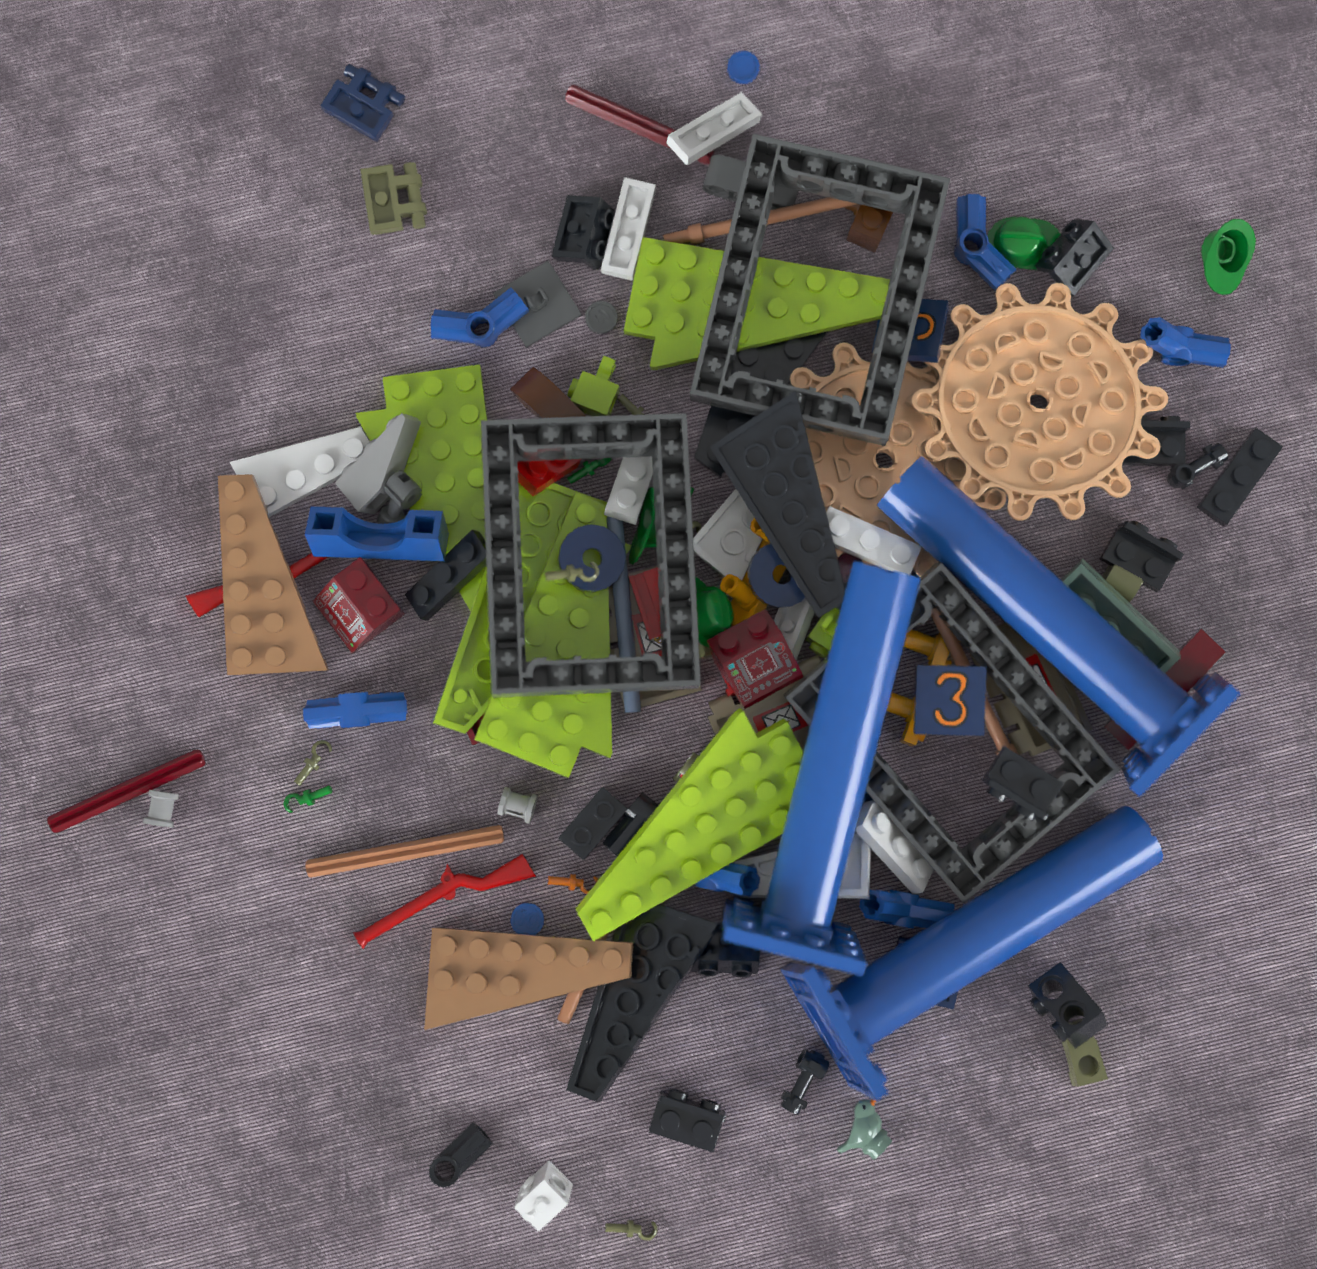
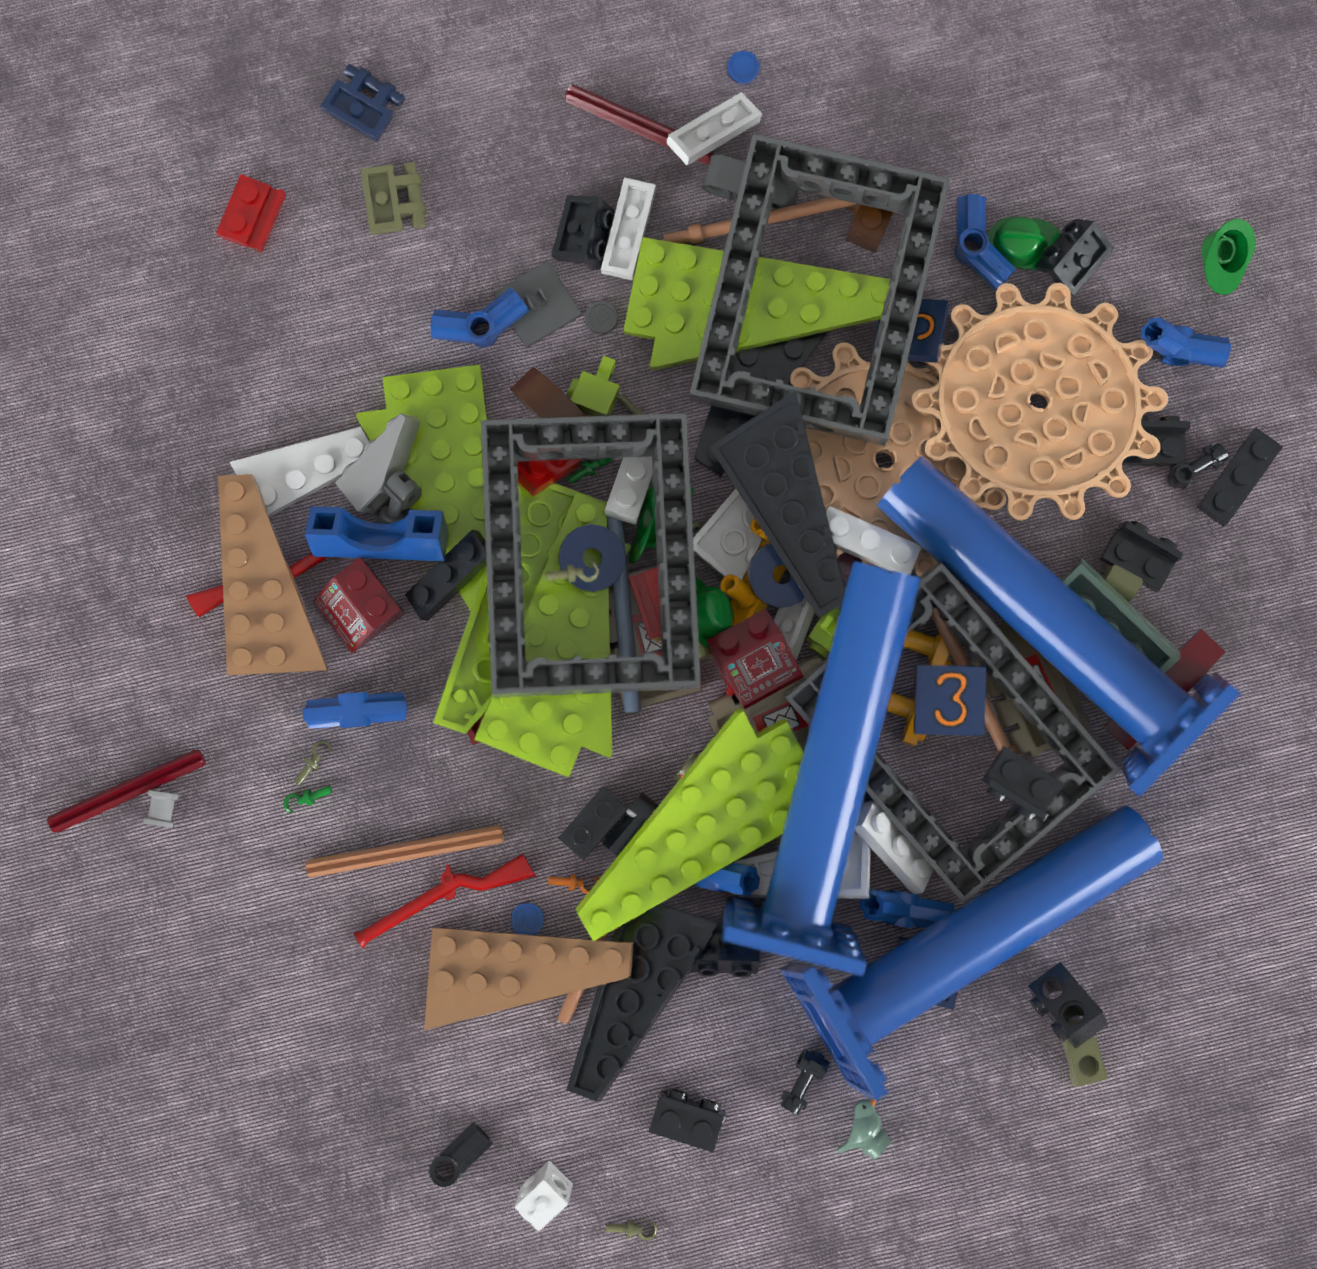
light grey bush [497,787,538,824] -> none
none -> red plate [216,174,286,253]

